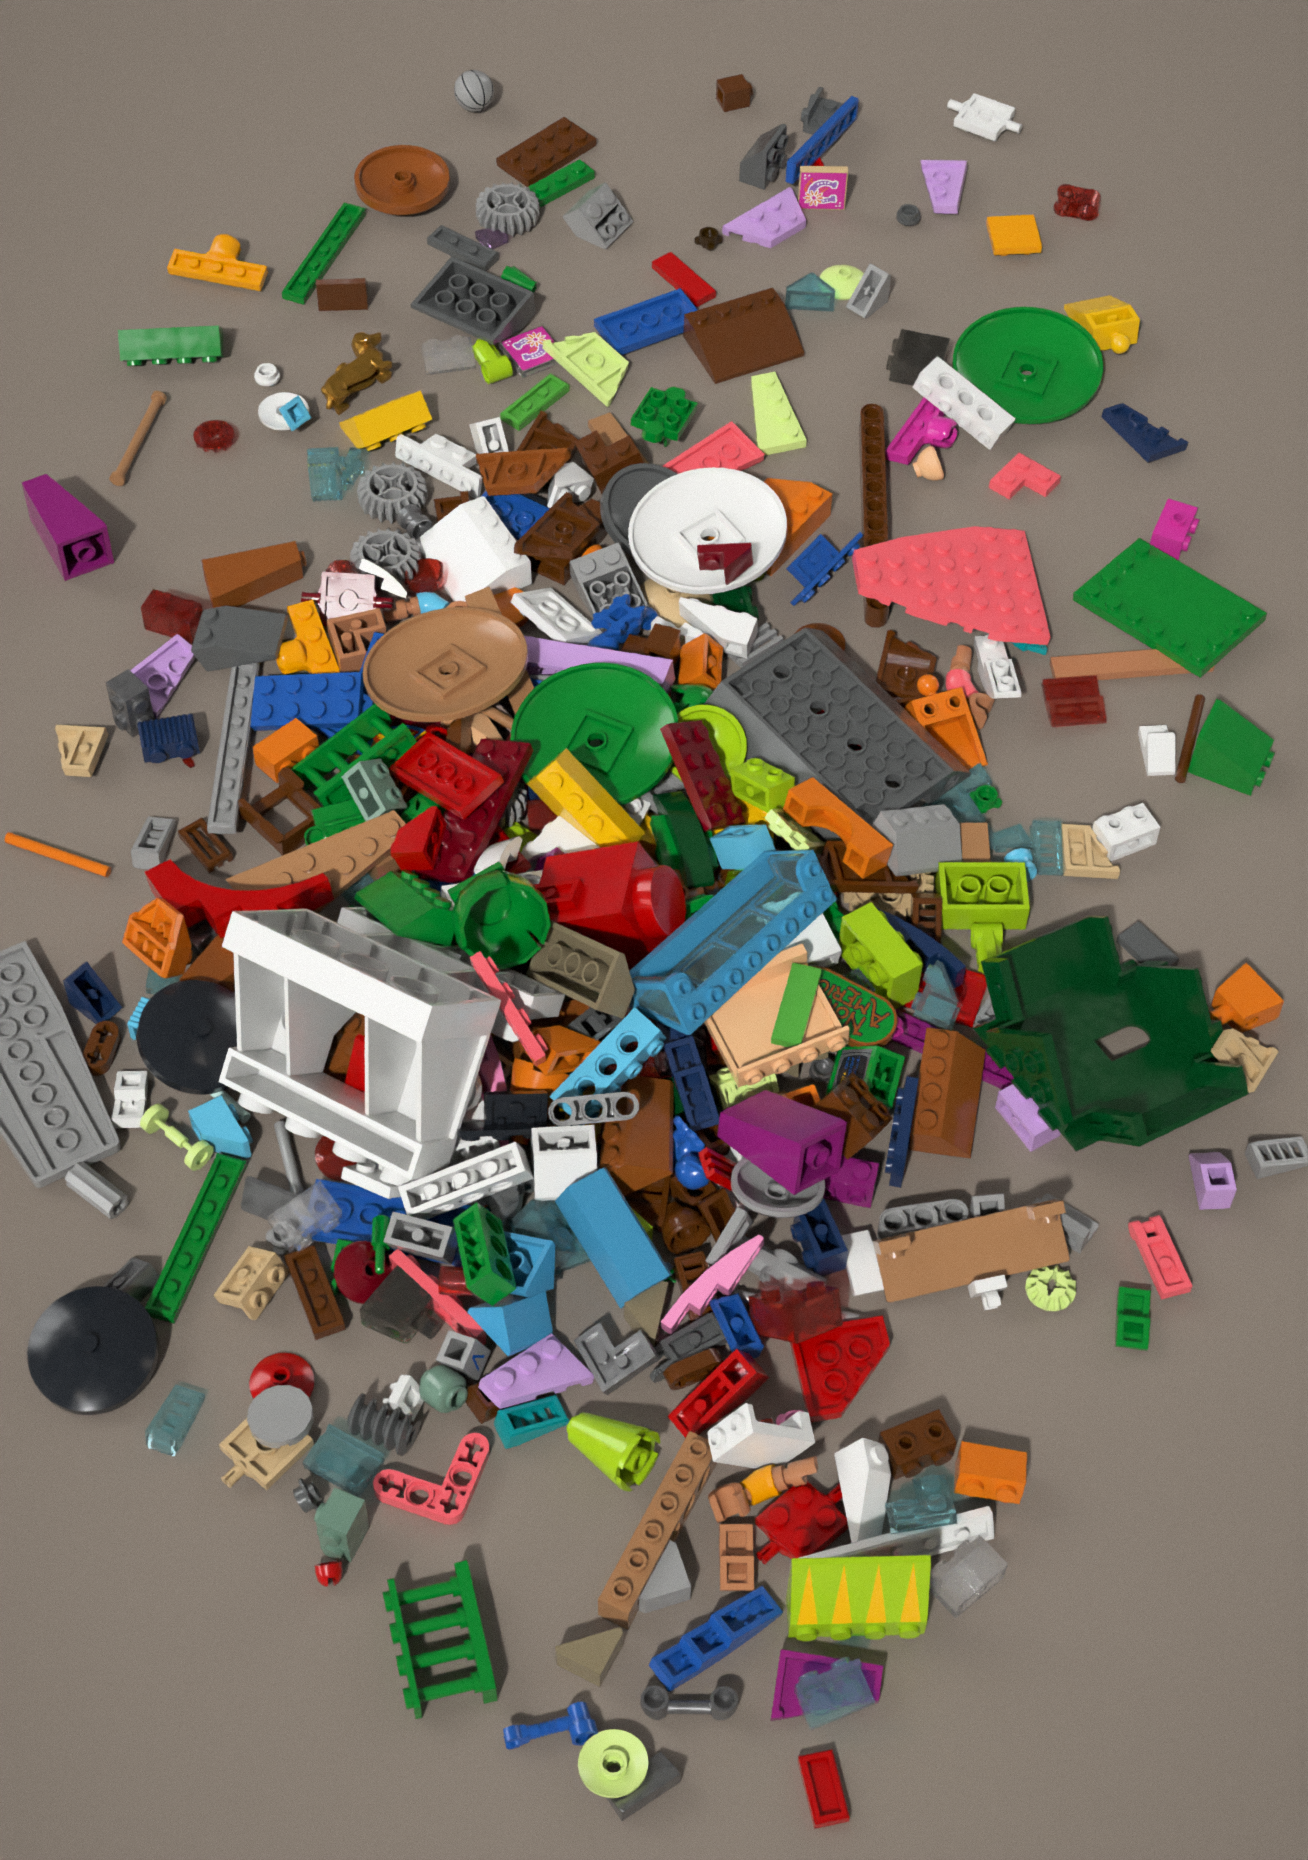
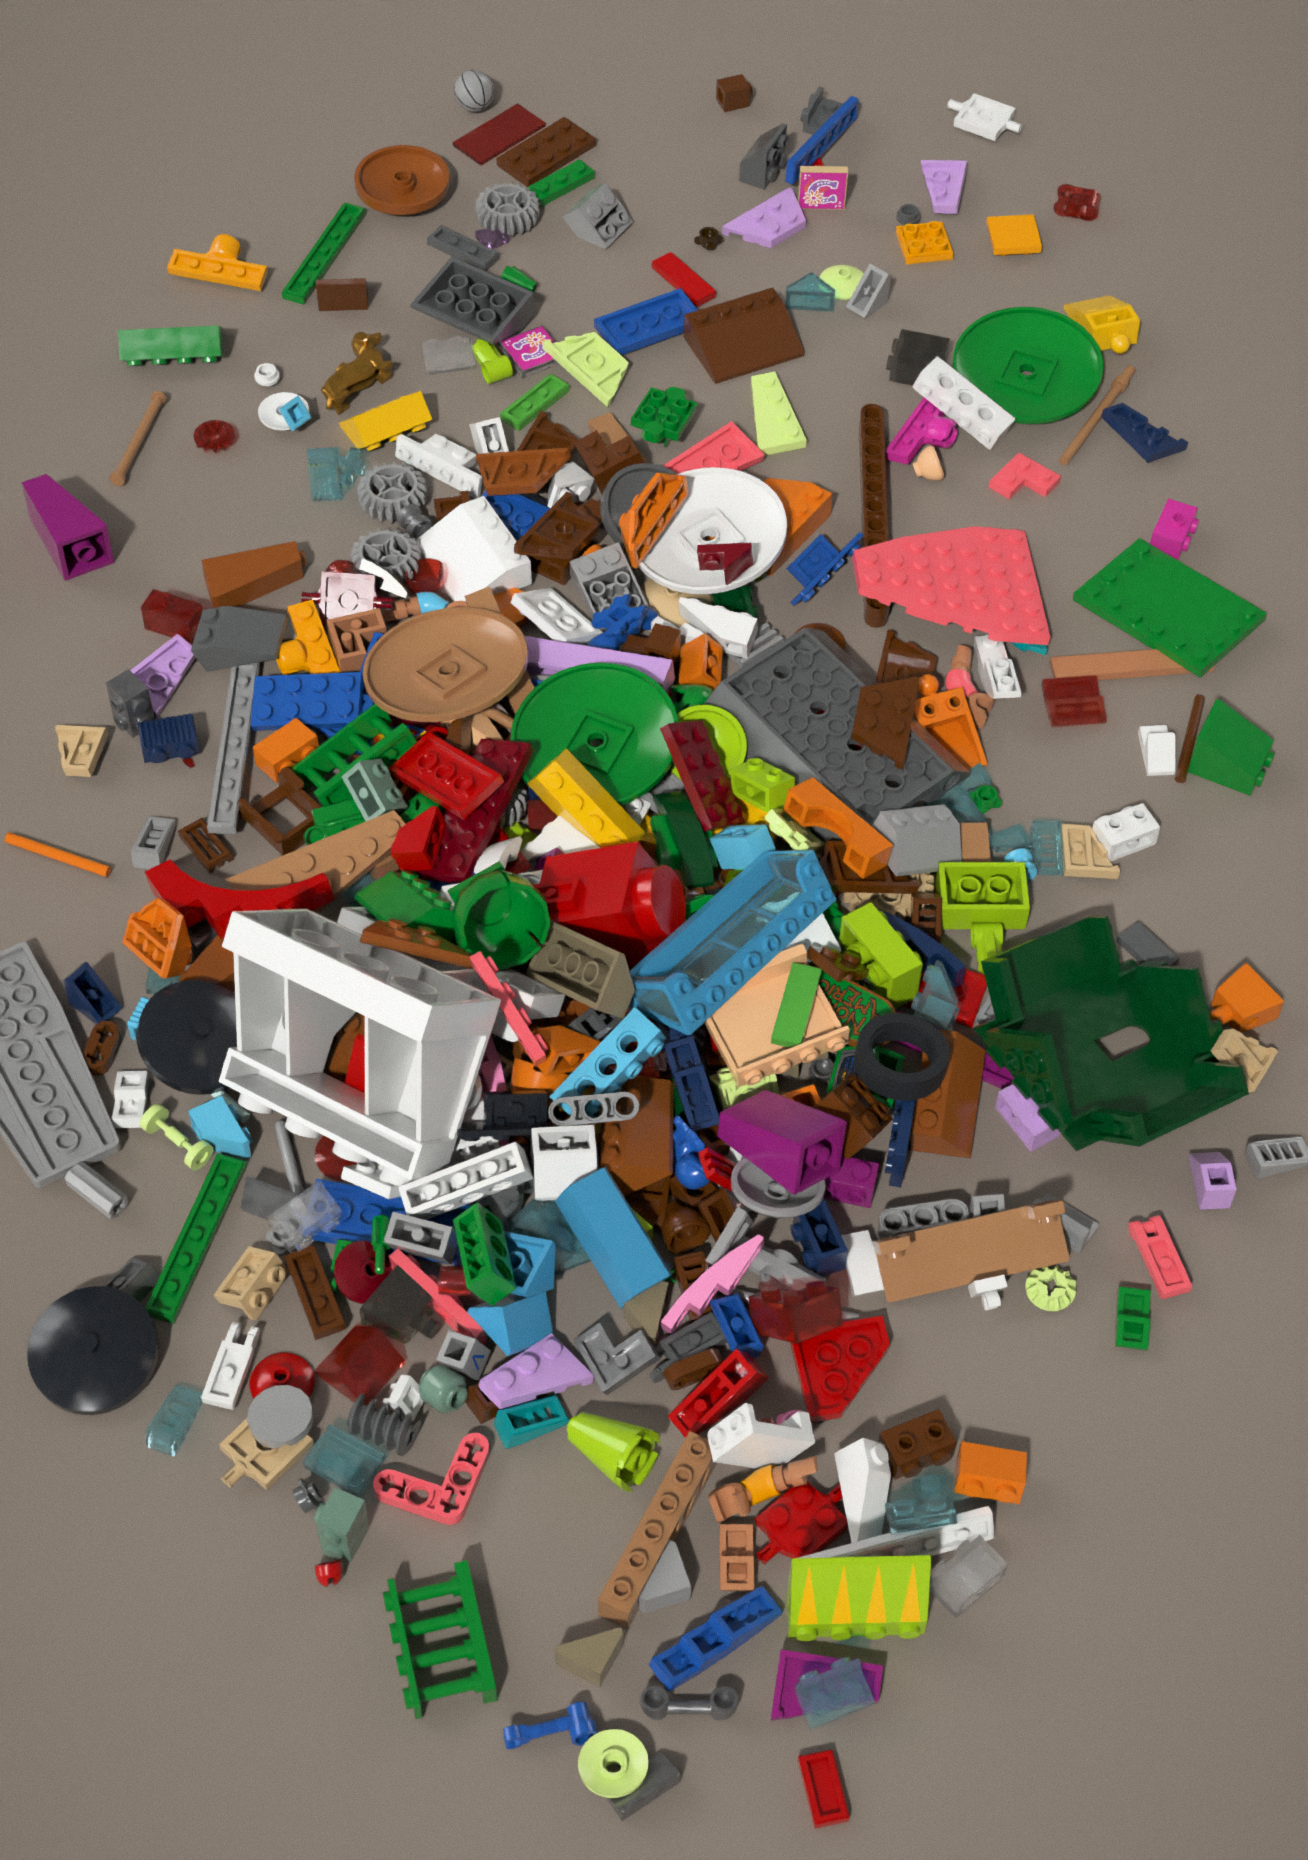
none -> white hinge [201,1322,260,1410]
none -> clear red slope [314,1325,405,1405]
none -> dark orange wing [360,919,473,969]
none -> clear red piece [453,103,546,166]
none -> orange wedge [619,472,689,569]
none -> reddish brown wing [807,945,869,982]
none -> reddish brown wing [851,676,920,770]
none -> black tyre [854,1013,949,1101]
none -> light orange tile [895,221,953,265]
none -> medium nougat bar [1059,365,1135,465]

